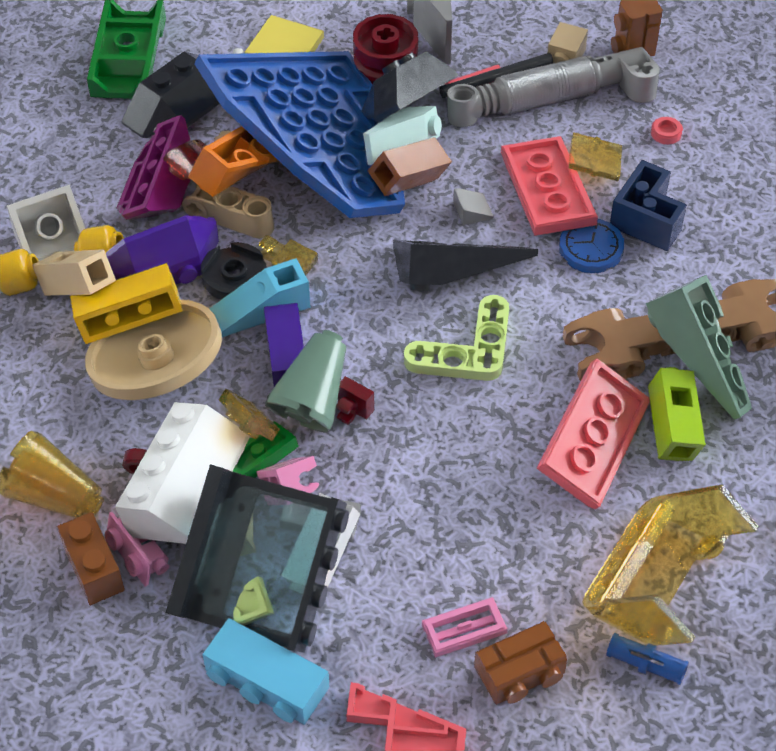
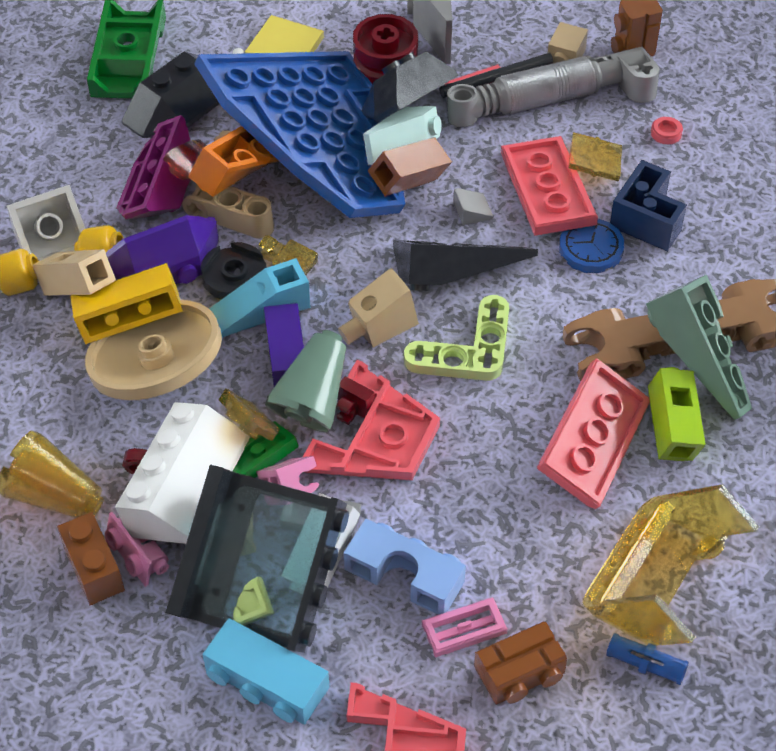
none -> coral wing [303,360,440,480]
none -> tan torso [338,268,419,347]
none -> light blue arch [344,519,466,615]

